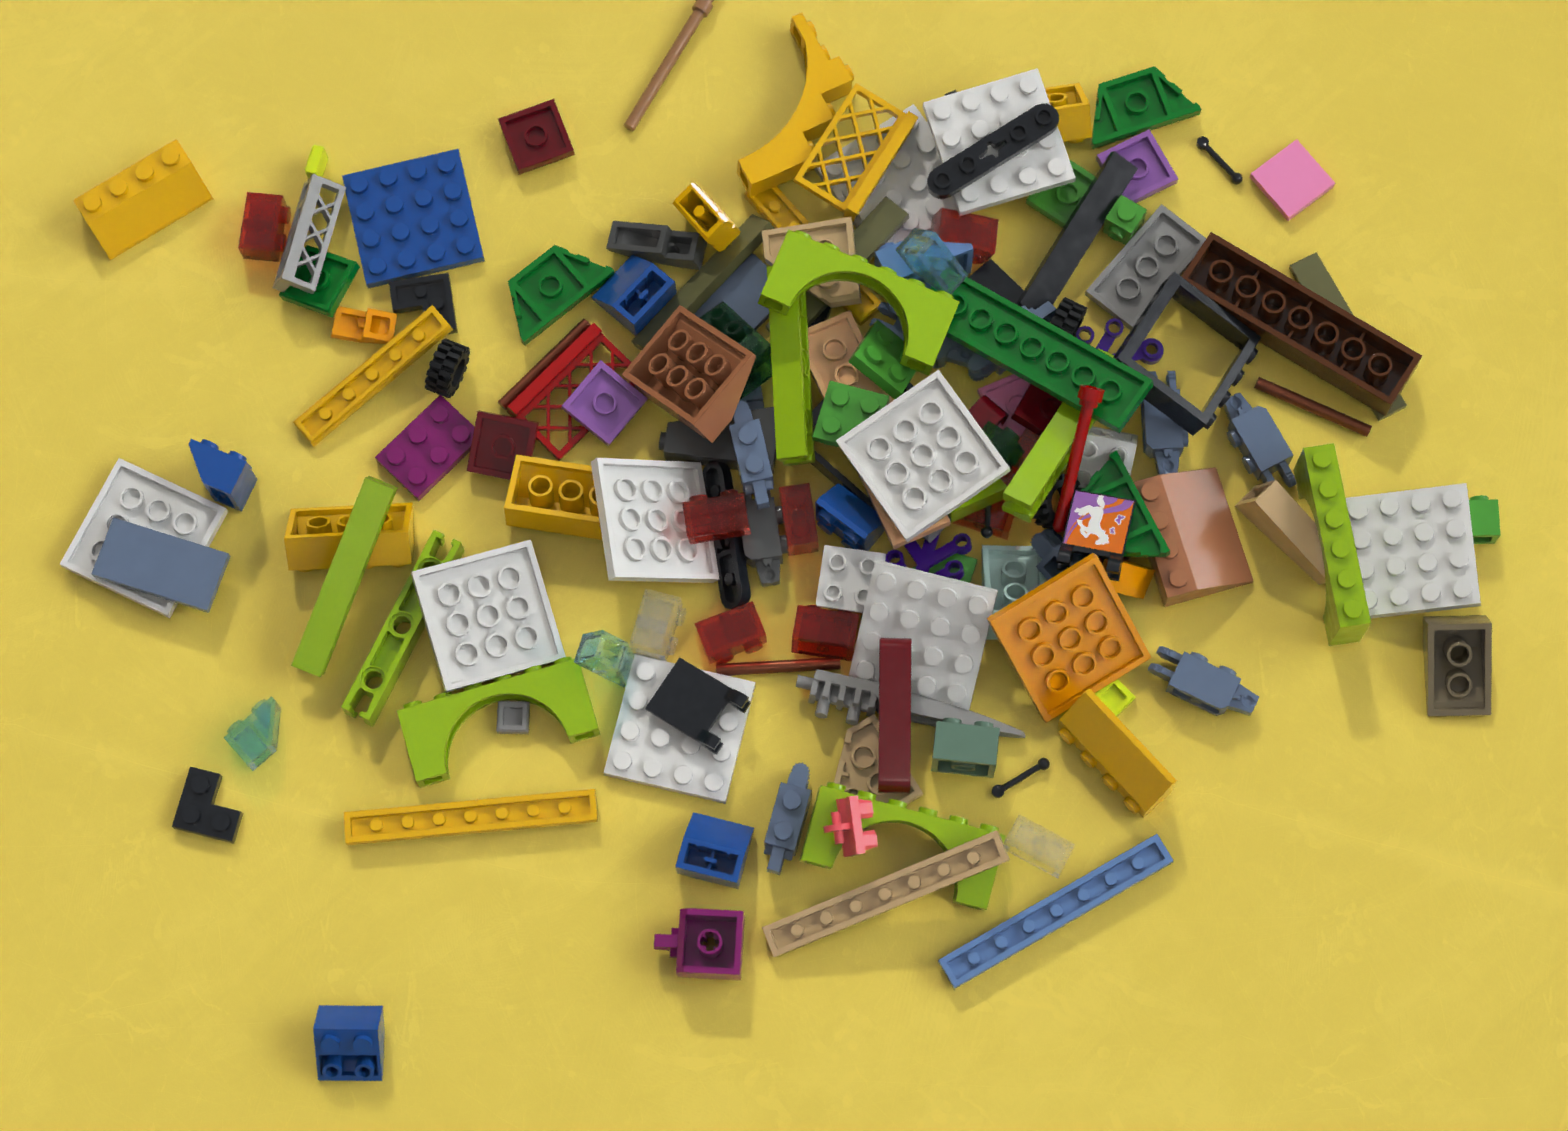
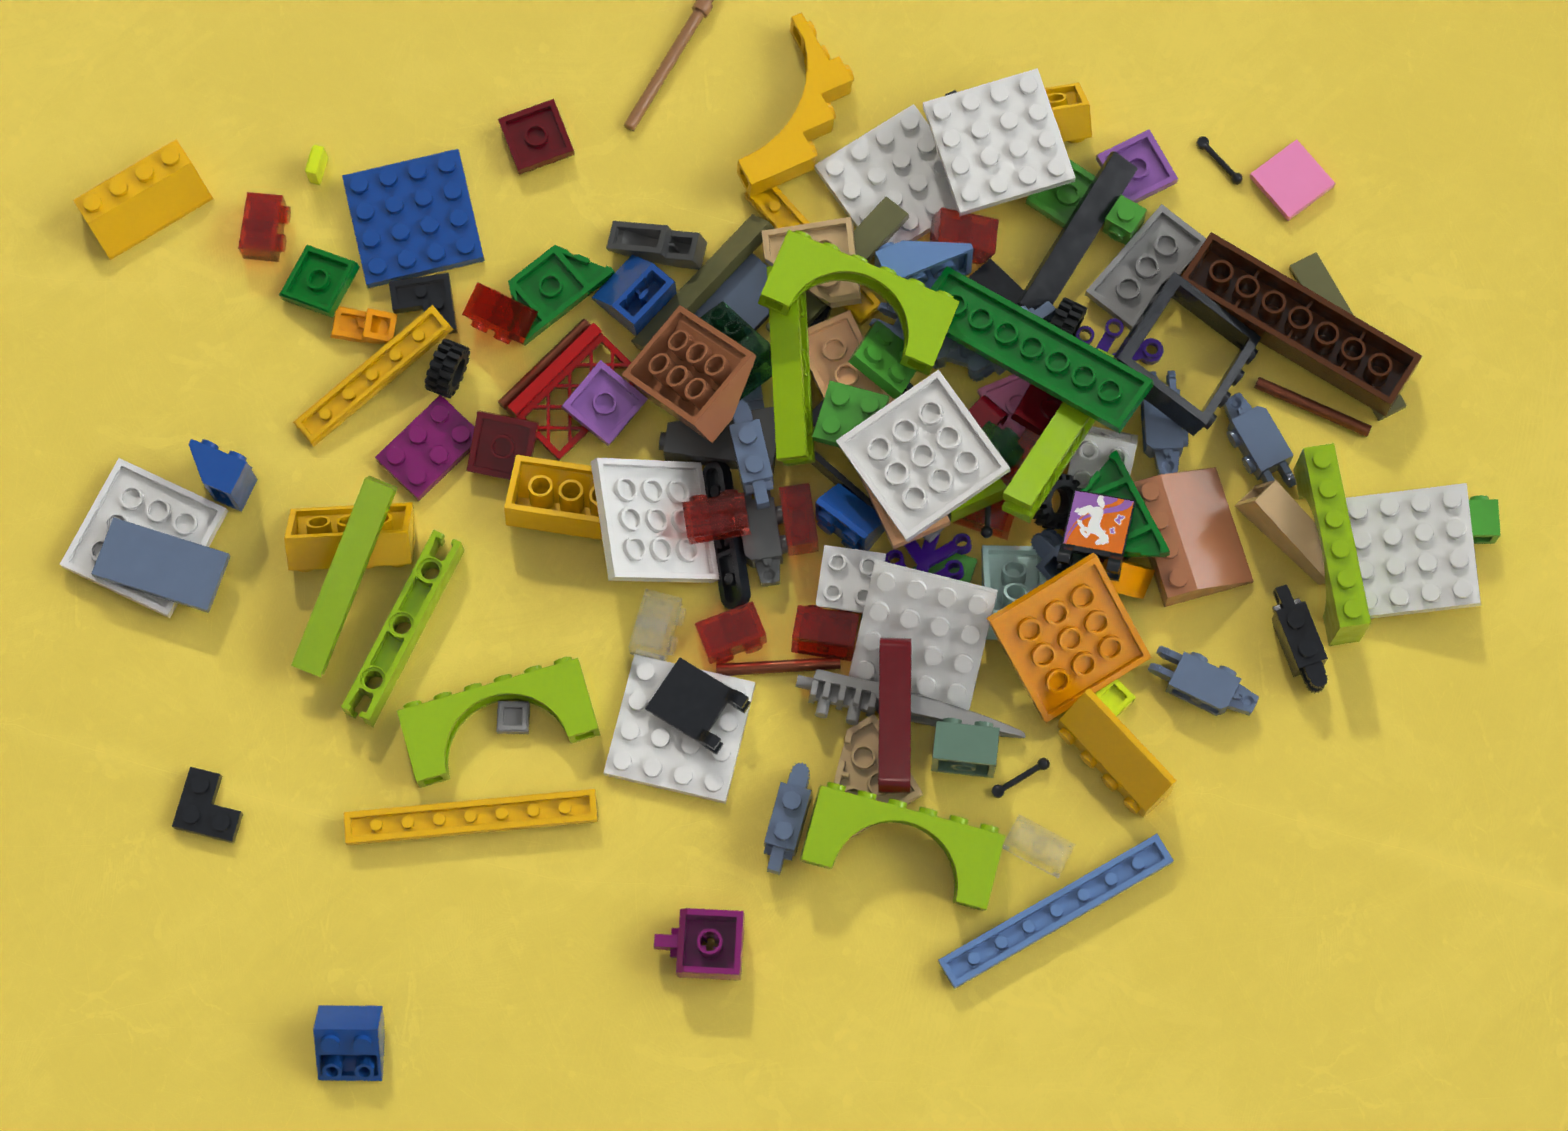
clear light blue slope [224,697,281,771] -> none
light grey fence [272,174,346,294] -> none
white plate [411,540,566,693] -> none
clear light blue slope [574,630,634,687] -> none
yellow brick [672,183,741,252] -> none
blue slope [675,812,754,889] -> none
tan plate [762,830,1010,957] -> none
yellow fence [793,83,918,222] -> none
coral hips [823,796,878,857] -> none
clear light blue slope [895,228,968,294] -> none
black piece [927,104,1059,199] -> none
red piece [1053,385,1105,533] -> none
green wing [1091,66,1201,149] -> none
dark tan slope [1423,615,1492,716] -> none
none -> clear red brick [462,282,539,345]
none -> black hinge [1272,584,1328,694]

